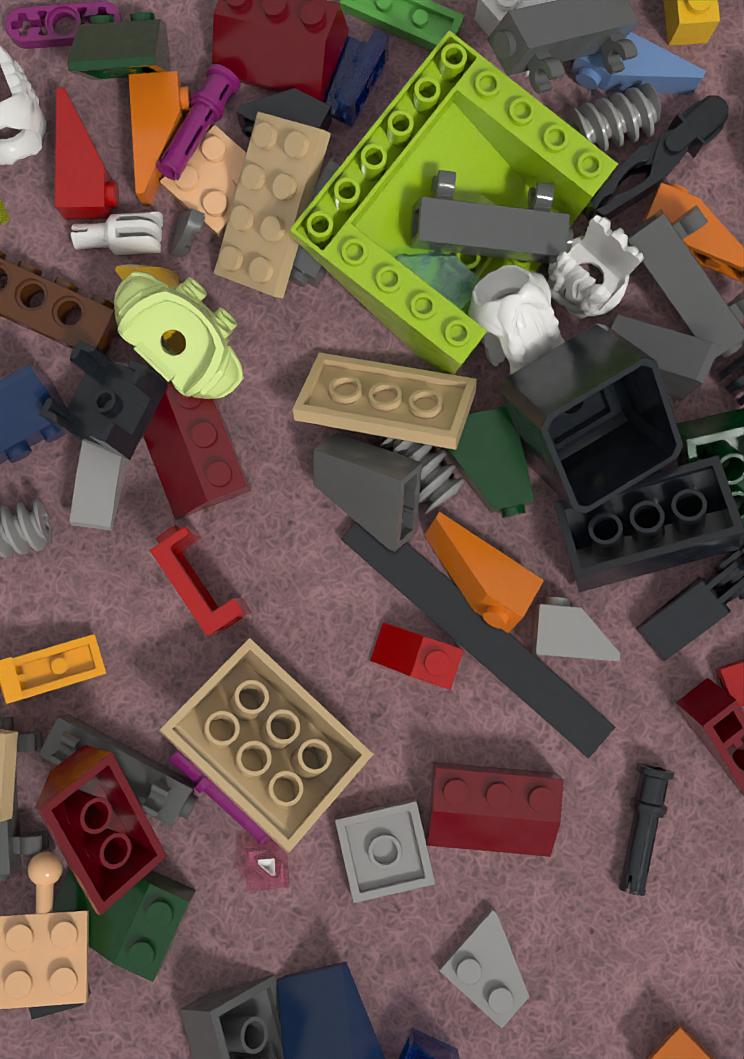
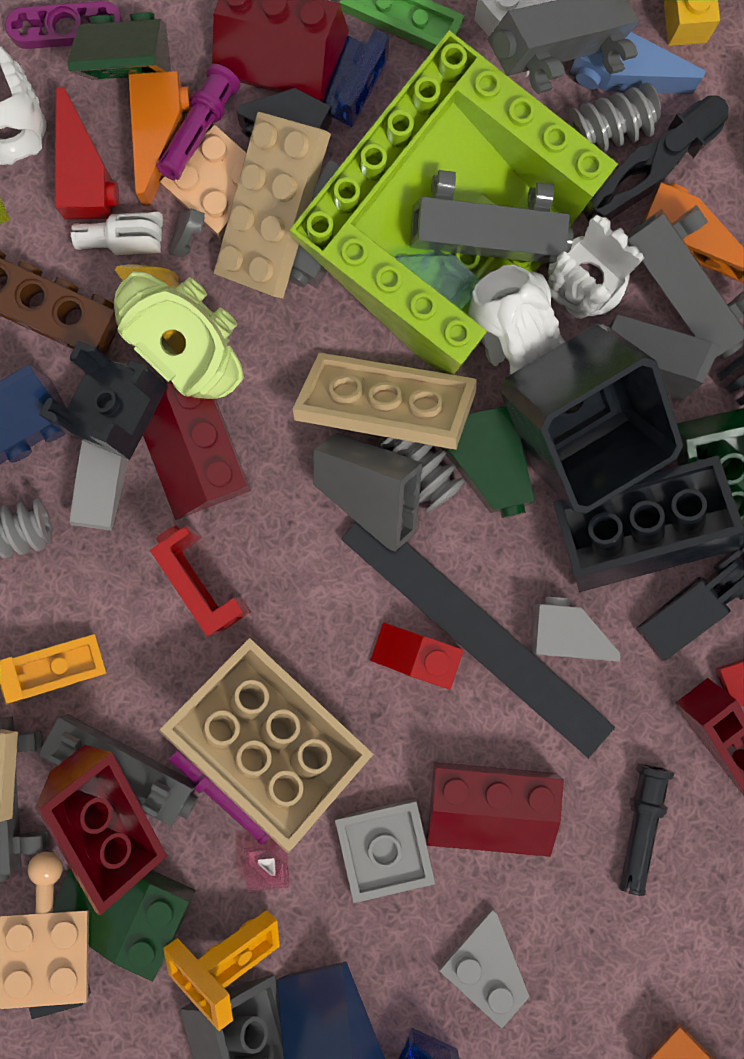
orange slope [424,512,544,633] -> none
none -> light orange bracket [163,910,280,1031]

